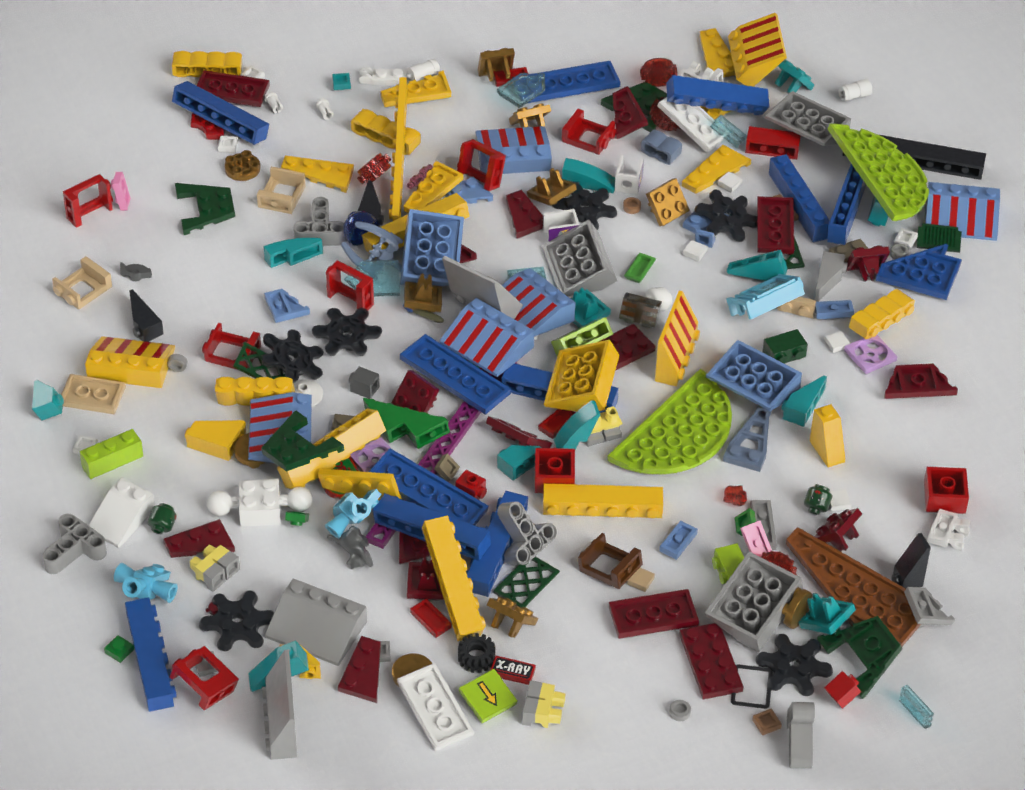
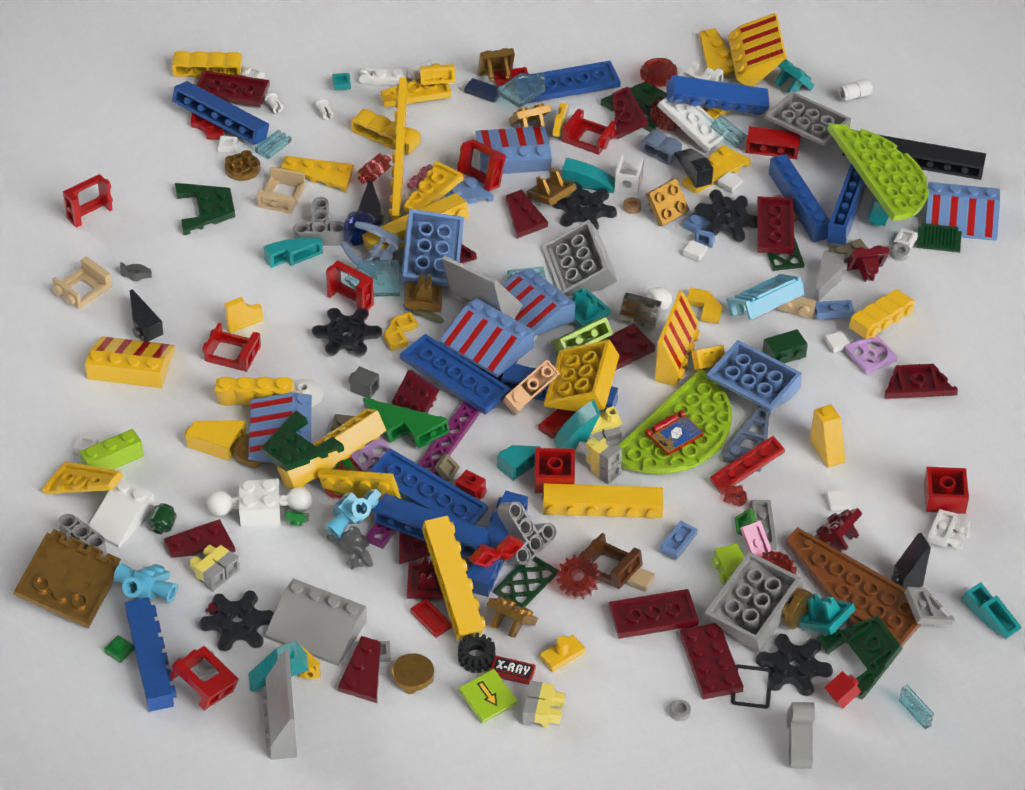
teal slope [32,380,64,421] -> none
tan tile [61,374,126,415] -> none
bright pink plate [111,172,131,211] -> none
light grey tile [167,354,188,372] -> none
dark green window [233,342,285,379] -> none
black plate [262,329,324,384] -> none
medium blue wing [264,289,310,323] -> none
white tile [397,663,474,751] -> none
dark red wing [486,416,553,448] -> none
white piece [543,209,580,242] -> none
bright green tile [624,252,656,283] -> none
teal slope [727,250,788,281] -> none
medium nougat tile [752,708,782,736] -> none
teal slope [781,375,827,427] -> none
dark green head [804,484,833,515] -> none
blue wing [876,244,962,300] -> none
none -> pearl gold hinge [13,529,121,628]
none -> yellow wing [41,461,123,494]
none -> yellow tile [224,297,263,333]
none -> clear light blue tile [255,130,292,159]
none -> yellow tile [384,312,418,351]
none -> yellow tile [420,63,455,85]
none -> dark blue tile [464,78,503,103]
none -> red tile [469,535,524,567]
none -> light nougat slope [502,360,560,415]
none -> yellow tile [539,634,585,672]
none -> yellow tile [552,103,569,138]
none -> clear red gear [556,554,601,600]
none -> hips [586,437,622,484]
none -> piece [644,410,704,456]
none -> black slope [675,148,714,188]
none -> yellow tile [687,287,723,324]
none -> yellow tile [691,345,725,370]
none -> red tile [710,436,785,494]
none -> teal slope [961,582,1022,639]

